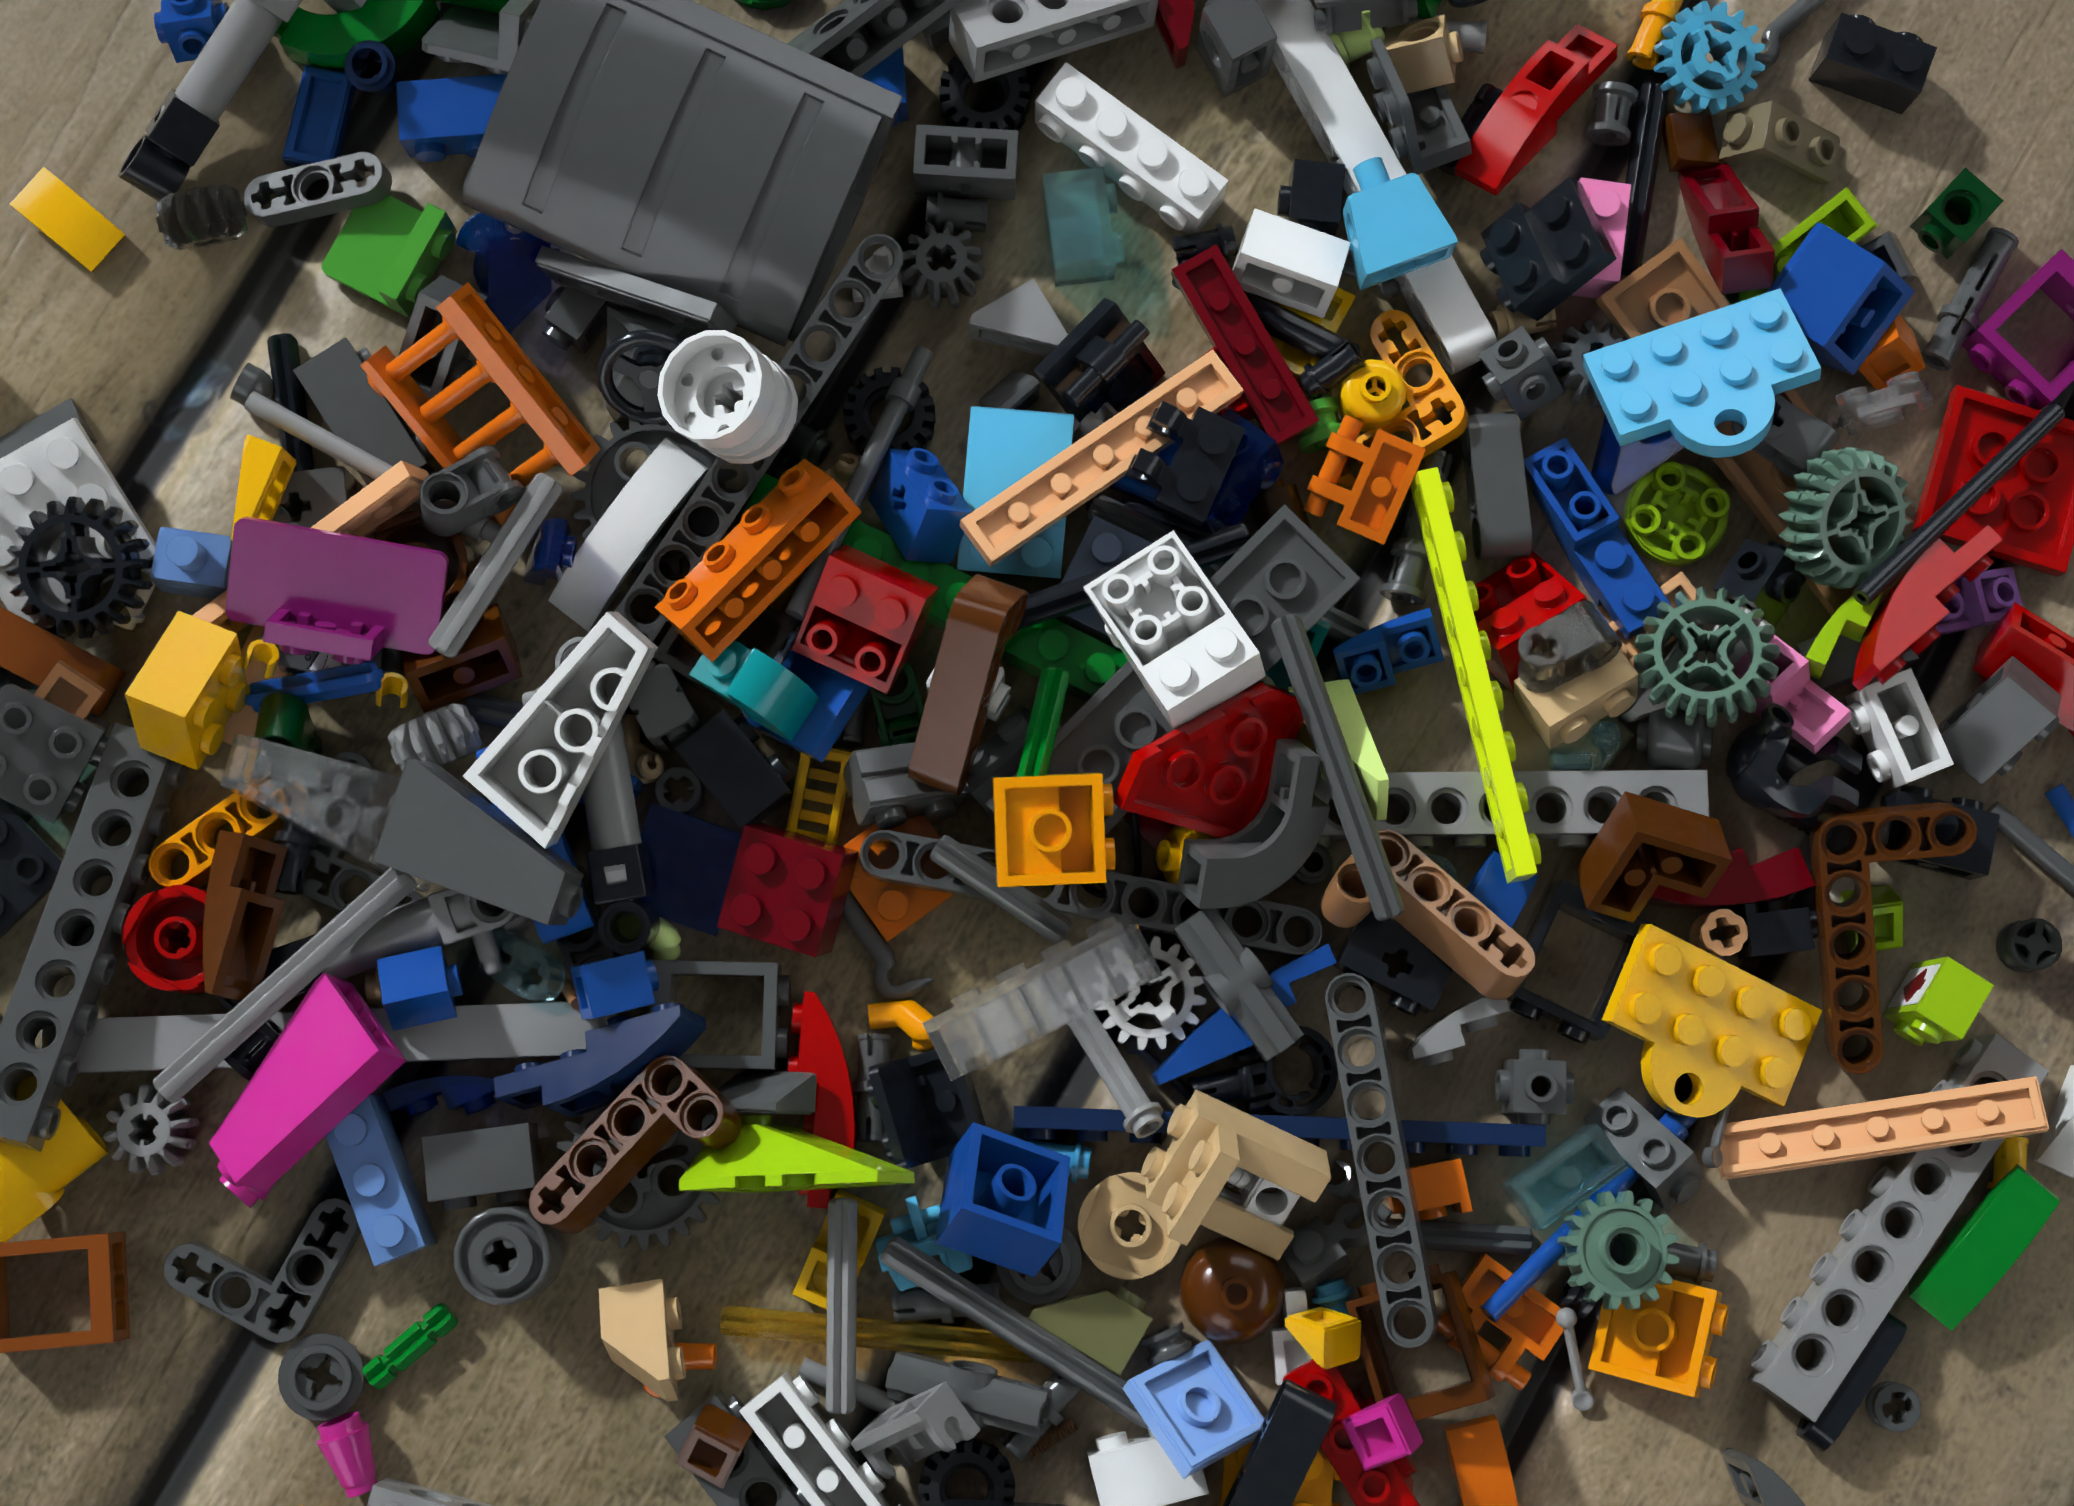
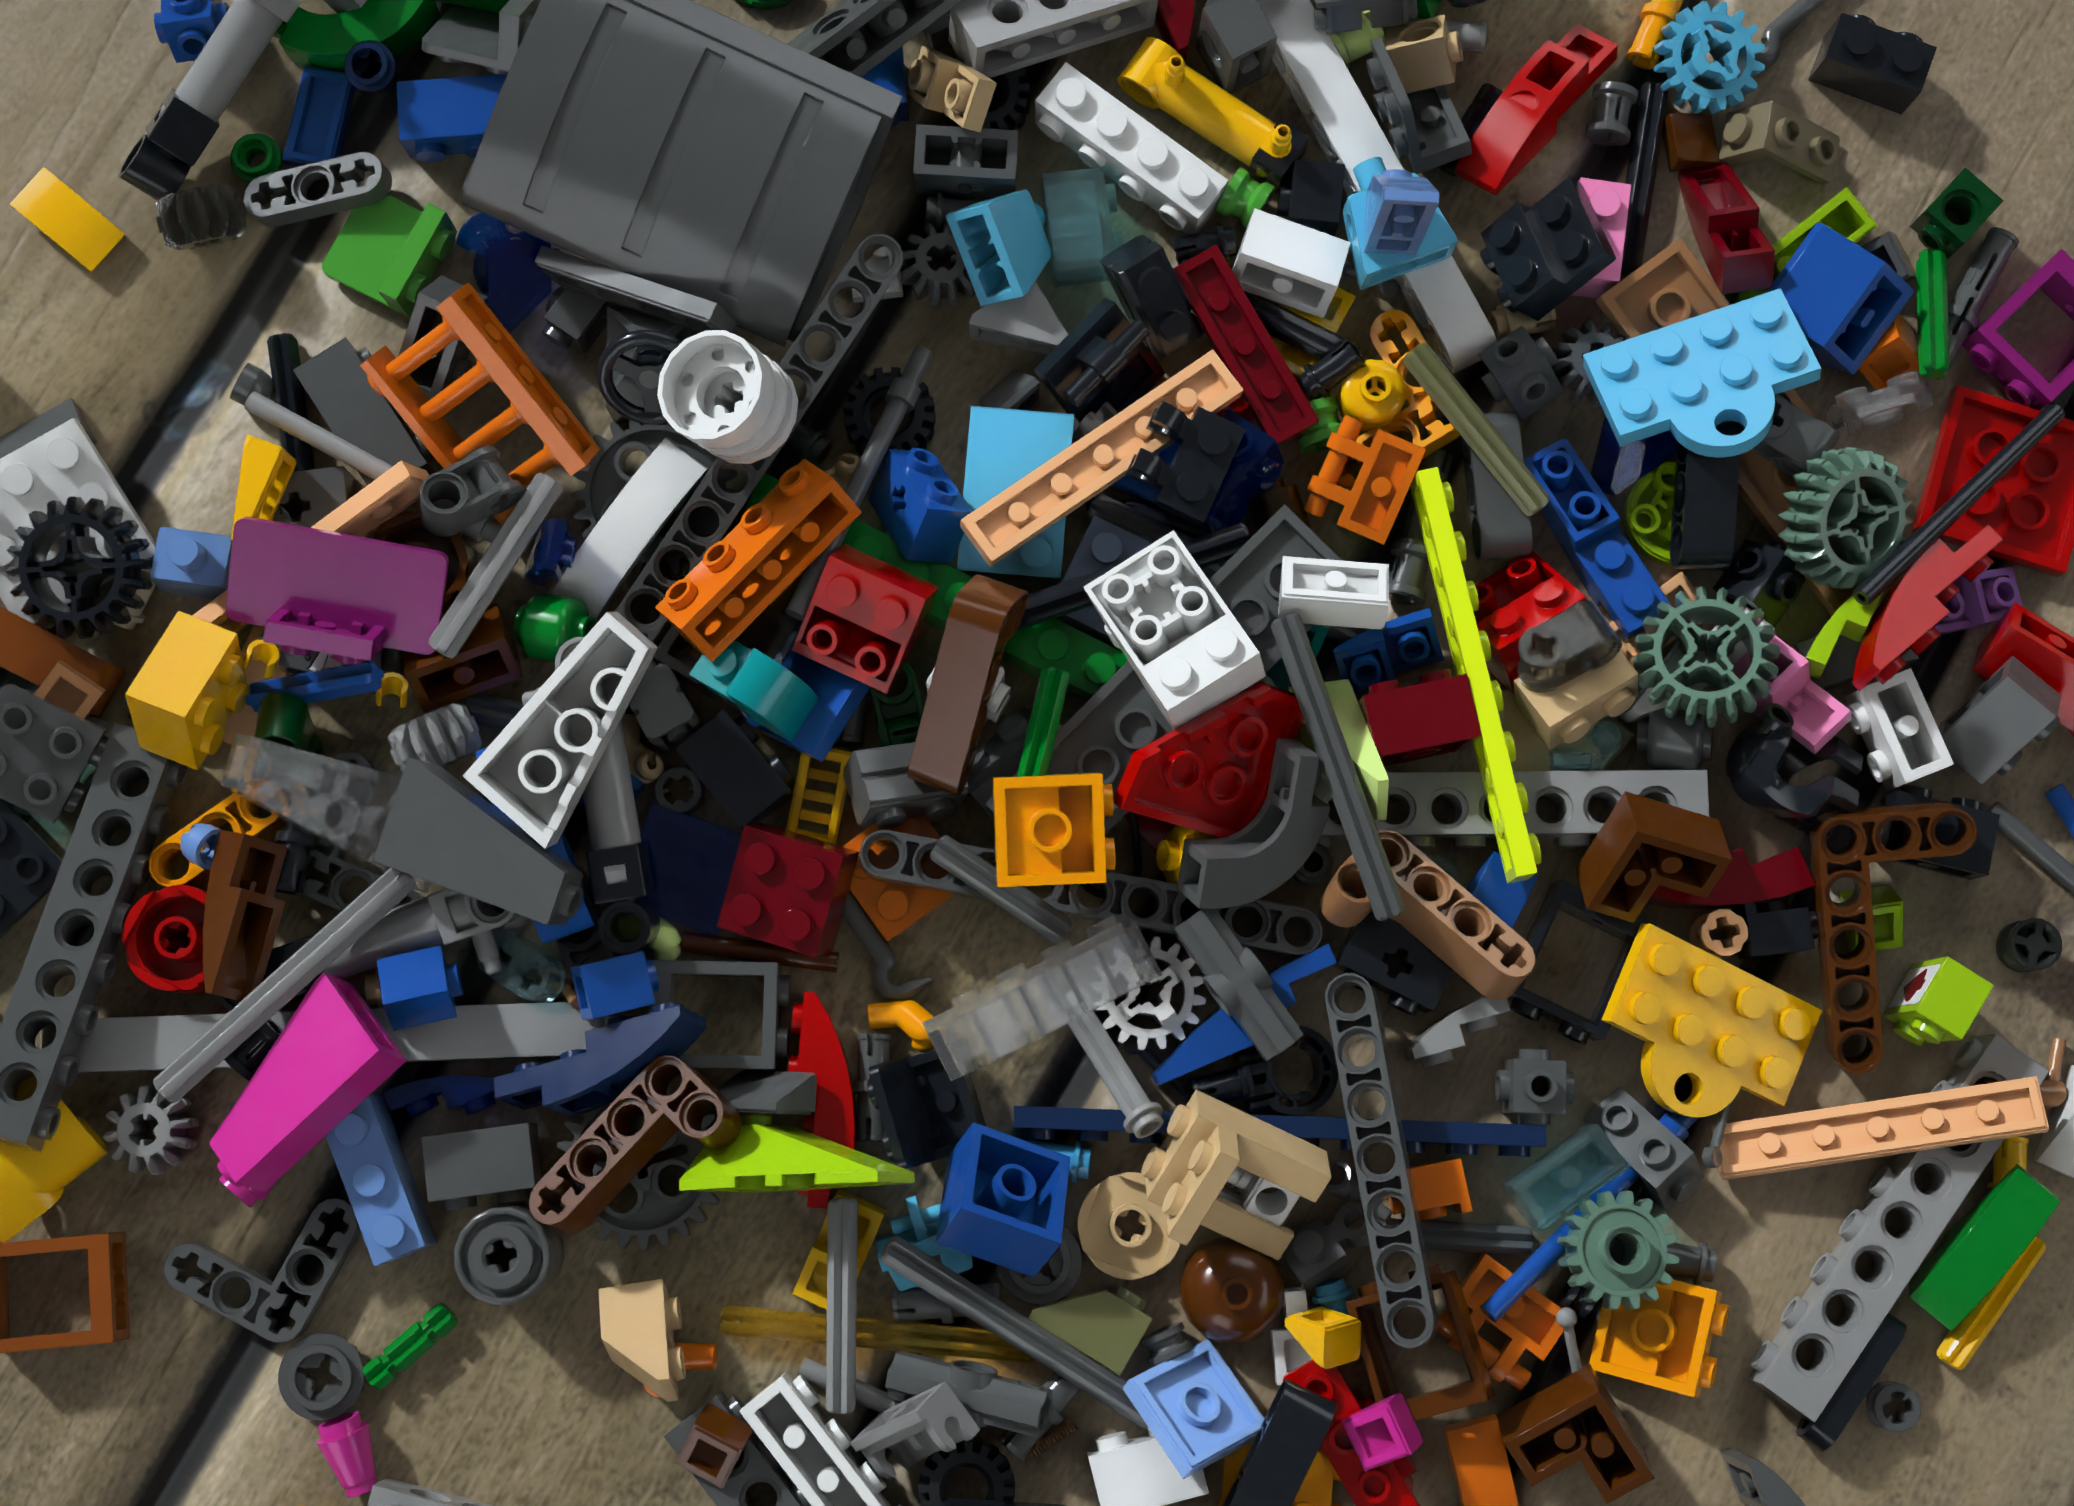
none -> medium blue hinge [180,823,221,869]
none -> green plate [230,133,283,183]
none -> green head [514,594,596,662]
none -> reddish brown bar [681,931,840,973]
none -> tan slope [907,45,997,132]
none -> medium azure torso [946,189,1051,306]
none -> black brick [1100,234,1204,359]
none -> yellow piece [1117,37,1310,194]
none -> bright green wheel [1216,167,1276,229]
none -> white slope [1278,556,1389,630]
none -> dark red brick [1358,669,1481,767]
none -> medium blue slope [1364,169,1439,255]
none -> olive axle [1403,342,1550,516]
none -> reddish brown brick [1497,1364,1654,1504]
none -> black beam [1670,421,1741,572]
none -> green axle [1916,248,1950,380]
none -> yellow axle [1936,1236,2046,1370]
none -> medium nougat hand [2039,1038,2067,1110]

